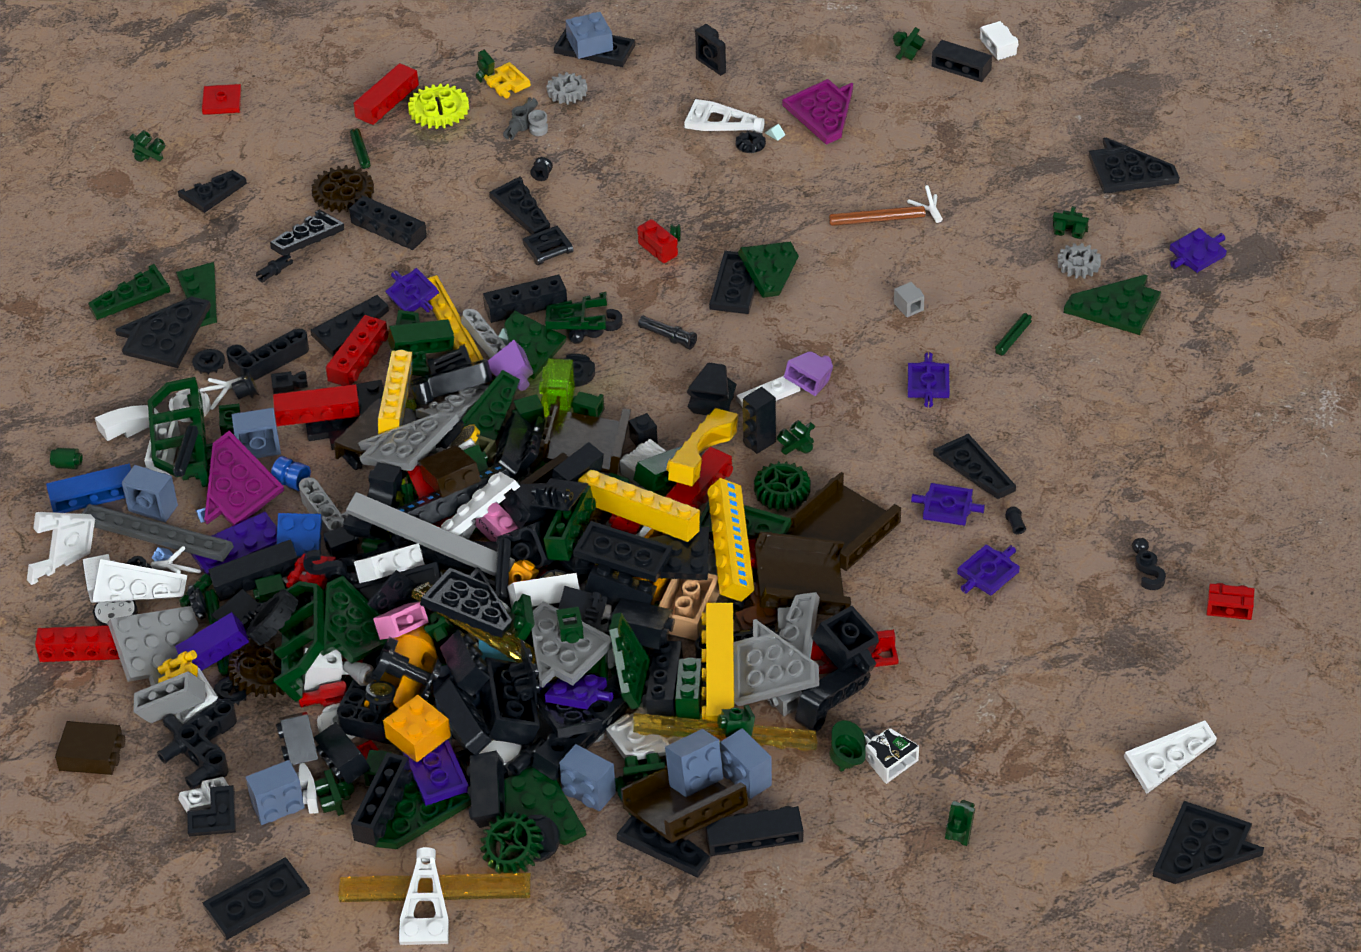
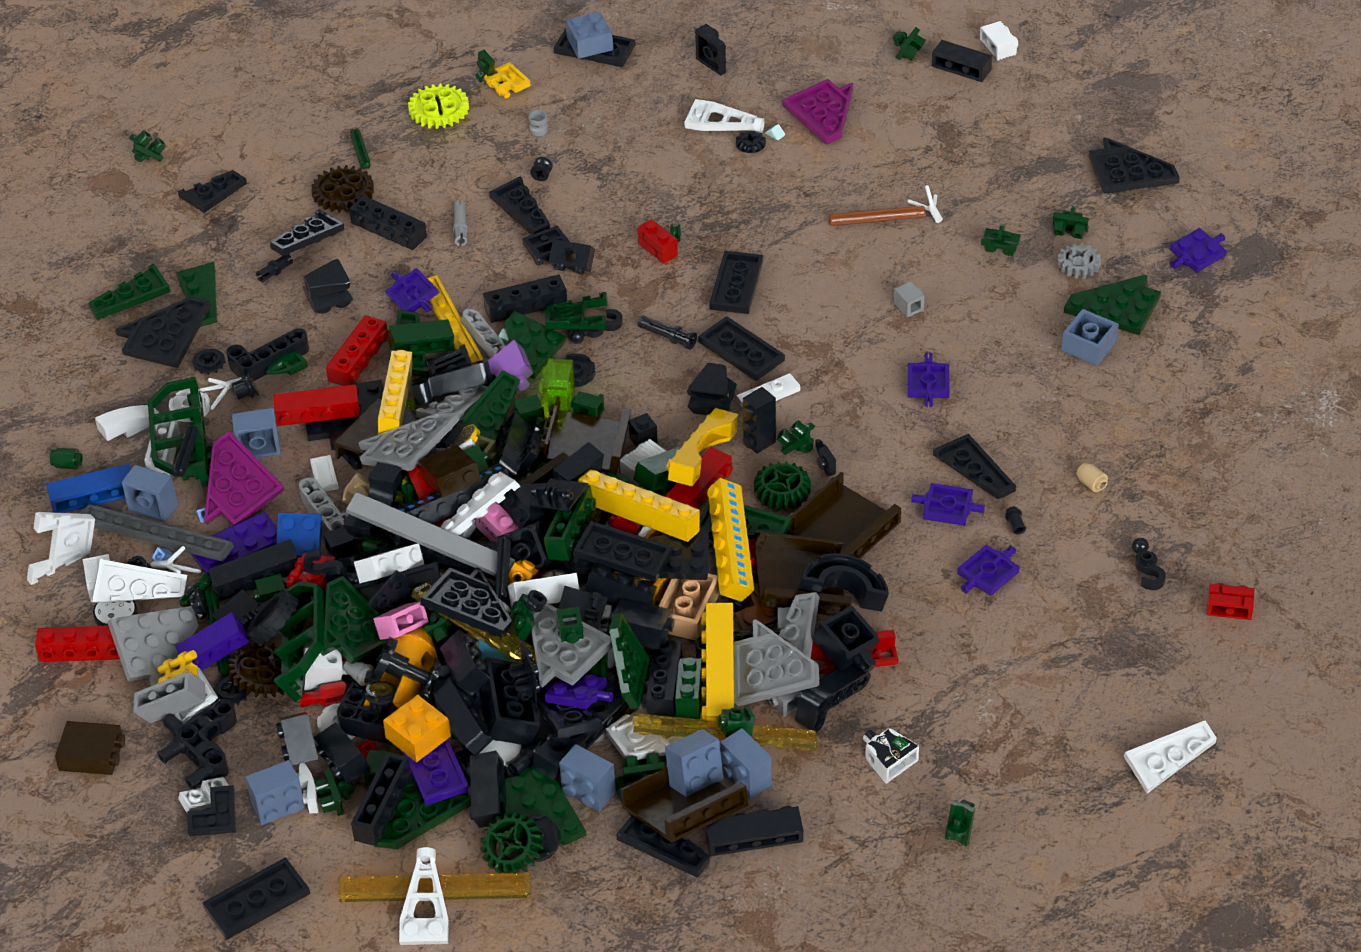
red plate [202,84,242,115] -> none
dark green brick [219,403,241,436] -> none
black plate [271,371,308,394] -> none
blue wheel [271,456,311,491] -> none
black wing [311,295,389,356] -> none
red brick [353,63,419,125] -> none
dark grey pin [503,97,538,140] -> none
light grey gear [547,72,587,105] -> none
dark green plate [738,241,799,298] -> none
medium lavender torso [784,351,833,396] -> none
dark green piece [829,720,866,772] -> none
dark green axle [995,313,1032,356] -> none
black wing [1153,801,1264,884] -> none
none -> dark green plate [266,350,308,376]
none -> black piece [303,259,353,314]
none -> white tile [310,455,339,492]
none -> tan bracket [342,472,370,505]
none -> light grey pin [453,200,468,246]
none -> black bush [524,590,547,612]
none -> black brick [549,239,595,274]
none -> black plate [698,316,785,381]
none -> black brick [797,553,889,612]
none -> black plate [815,439,836,477]
none -> dark green hips [981,224,1021,256]
none -> sand blue brick [1061,309,1119,366]
none -> tan brick [1076,463,1108,492]

